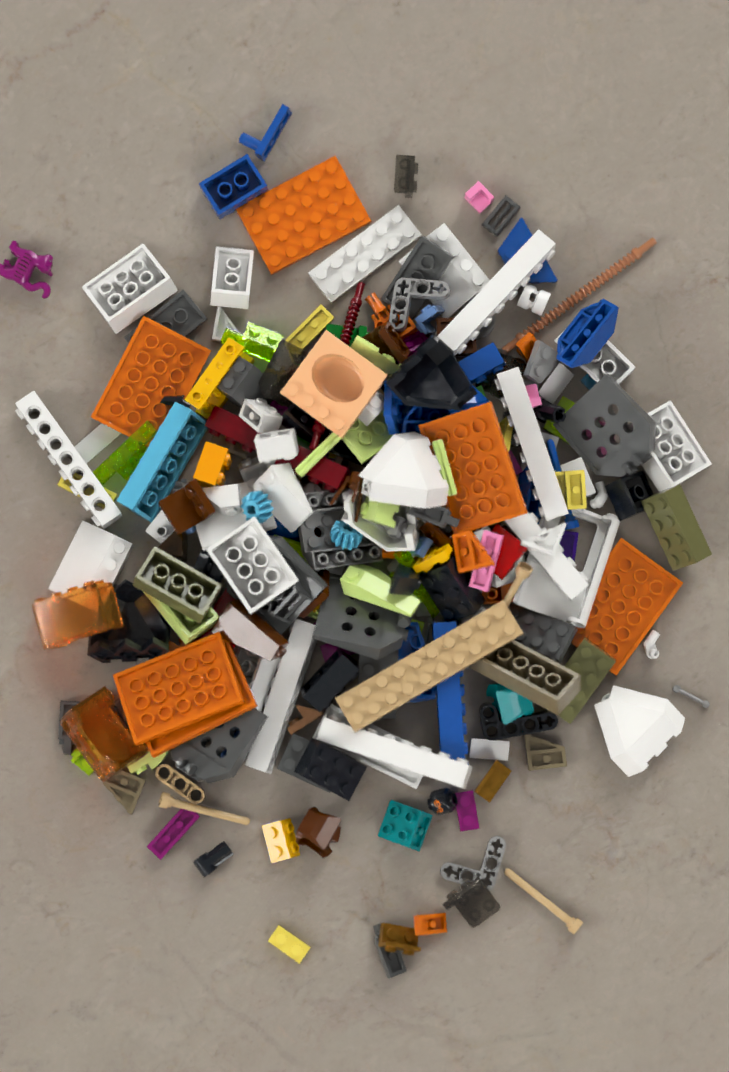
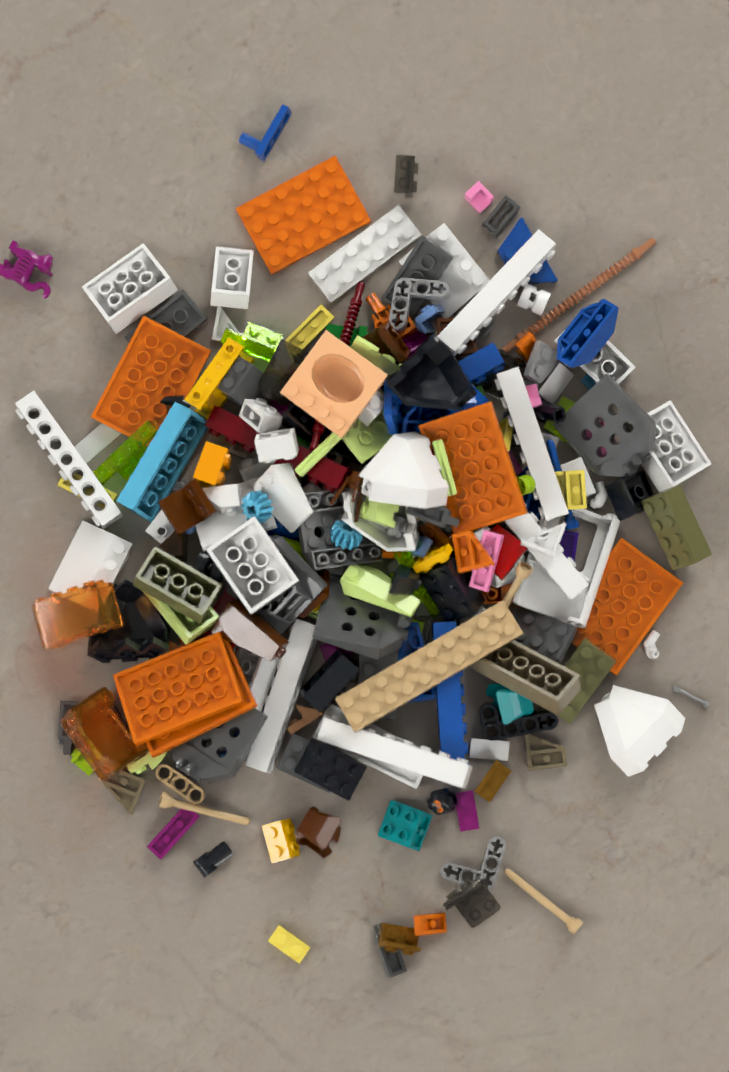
blue brick [199,154,268,220] -> none
none -> lime wheel [516,474,535,496]

